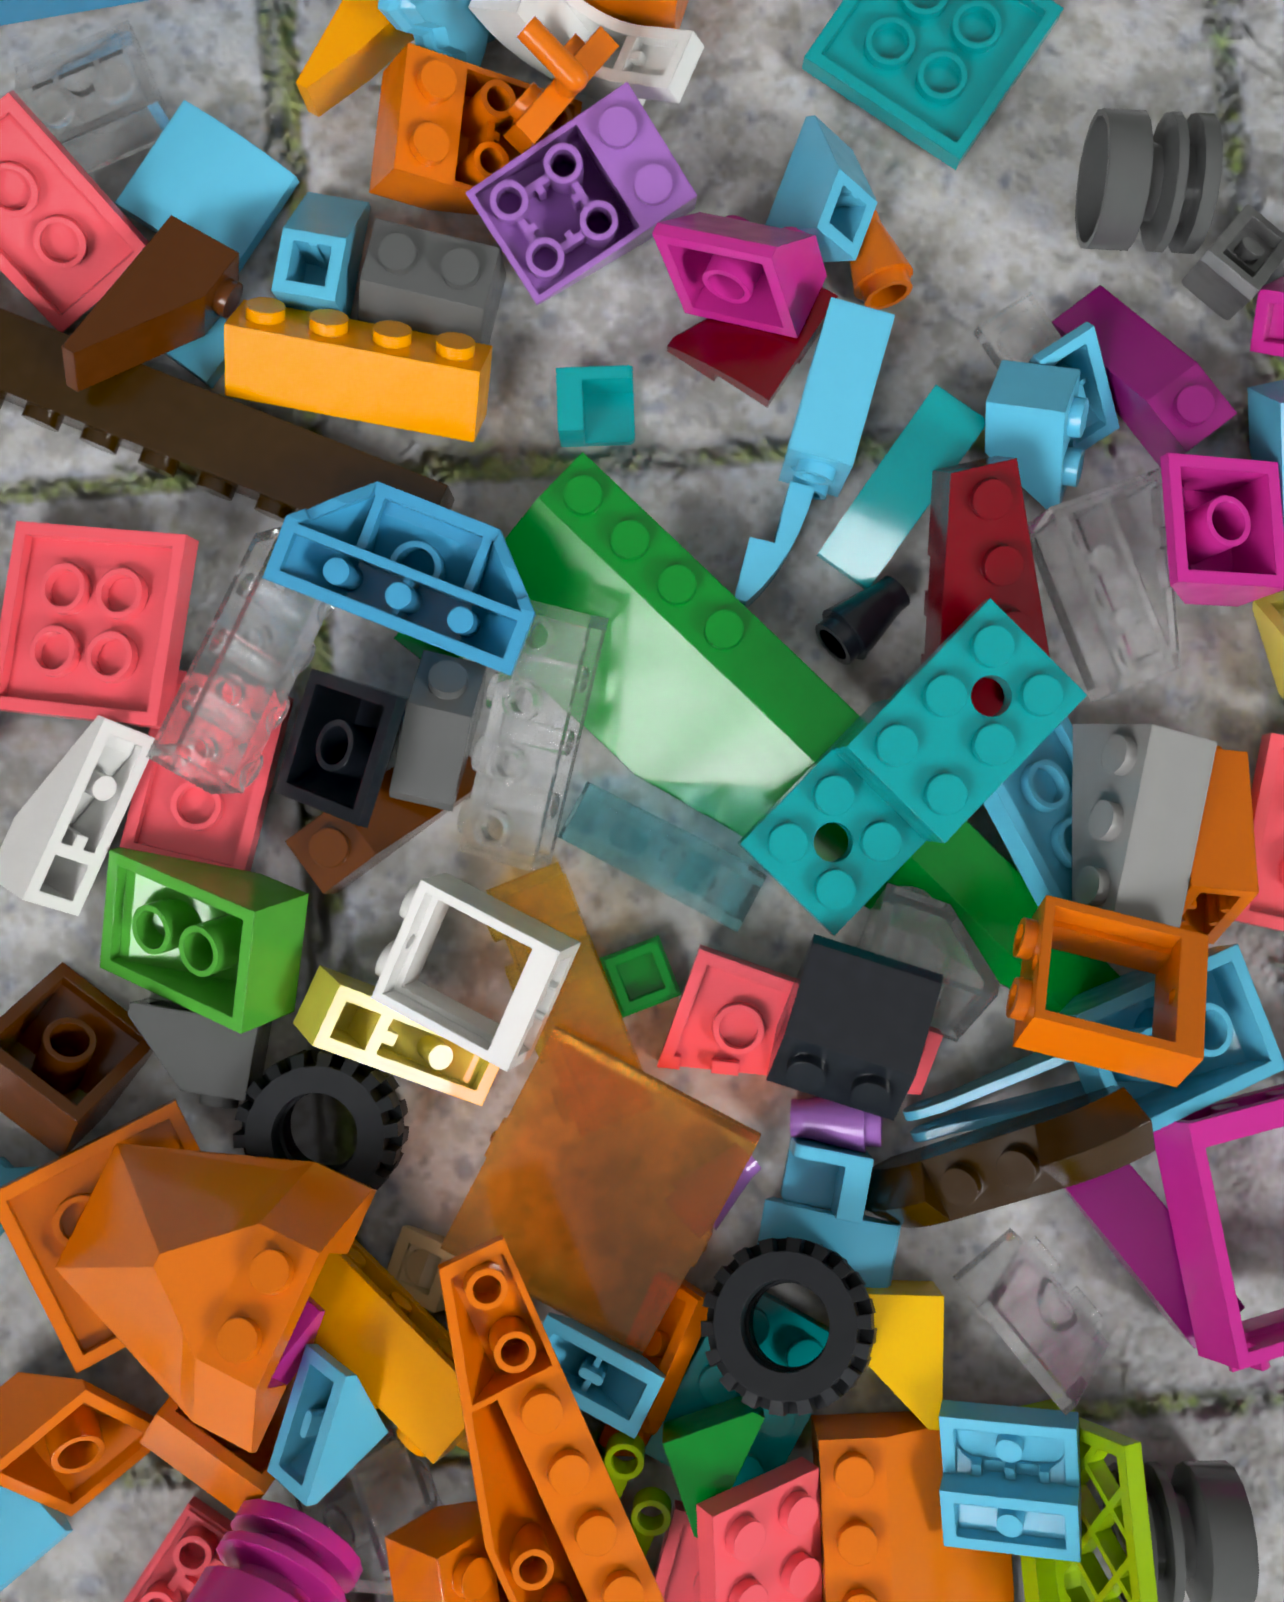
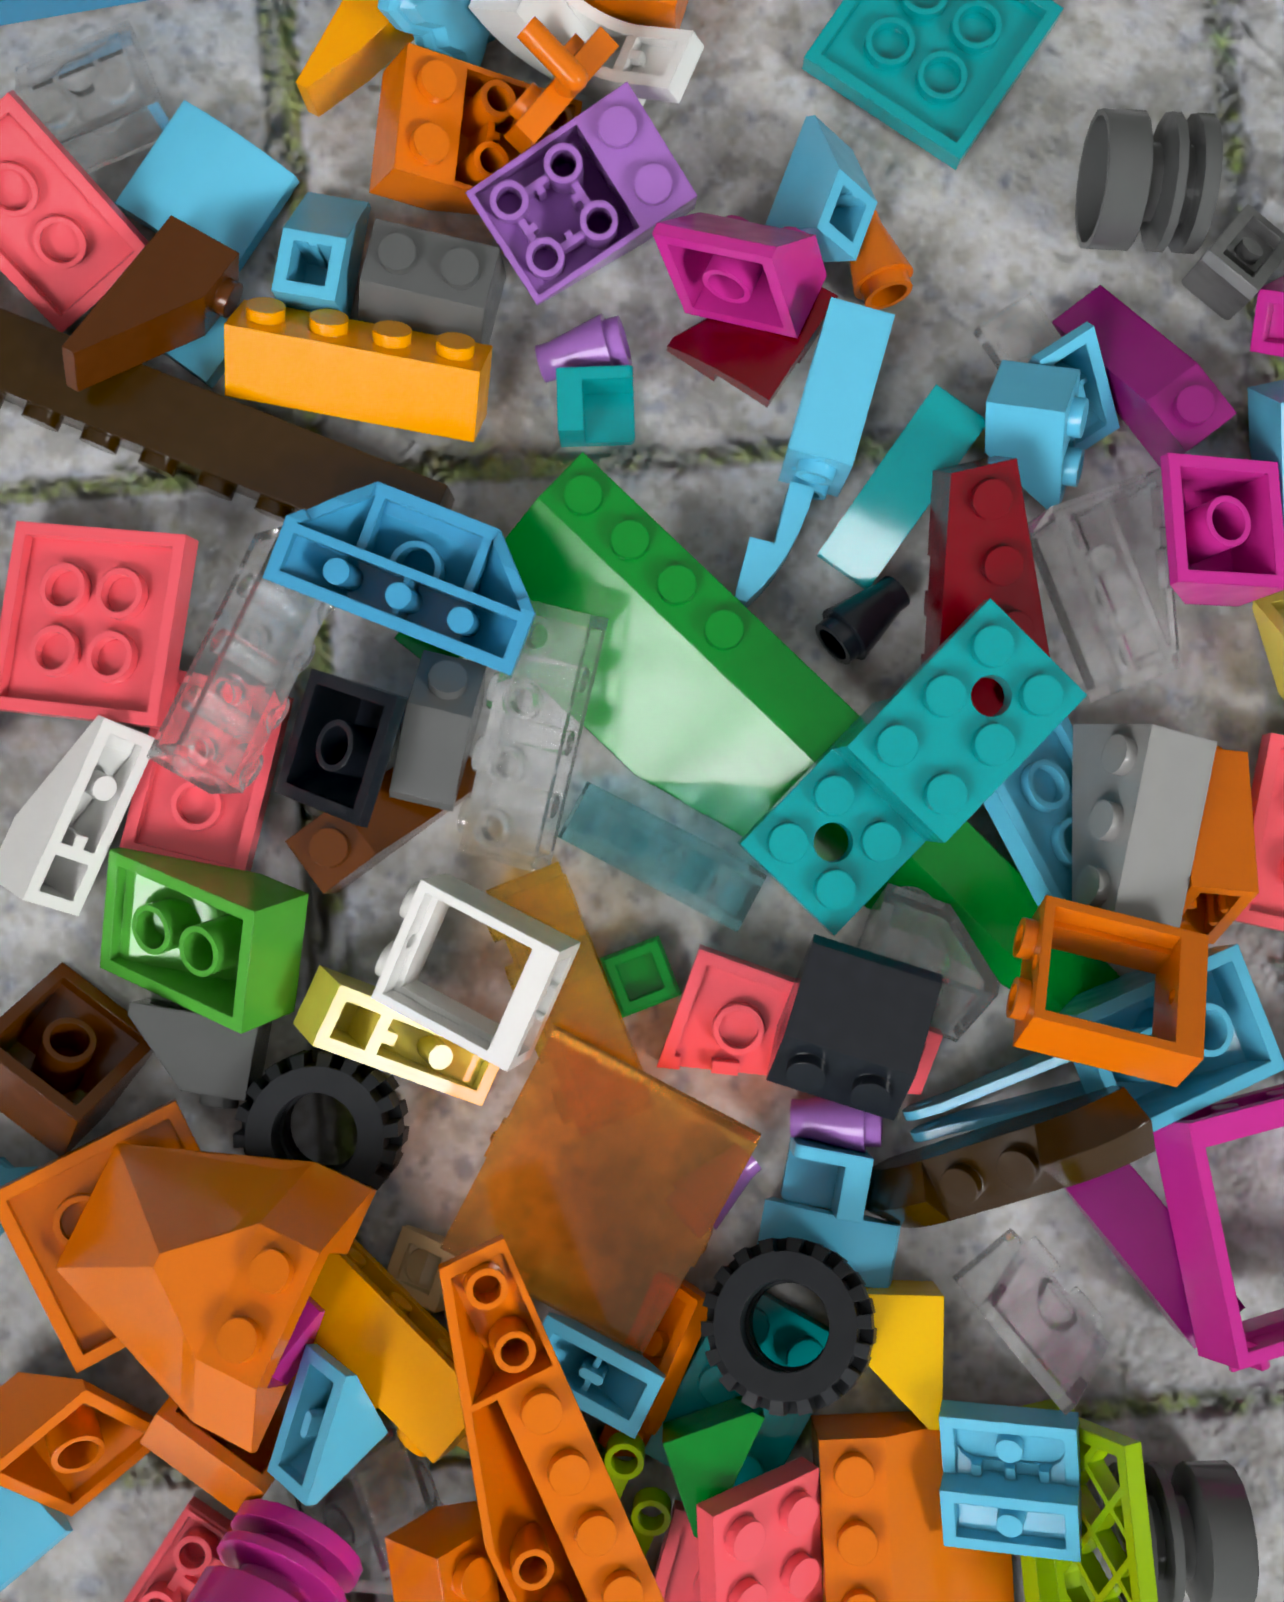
none -> medium lavender cone [535,313,632,383]

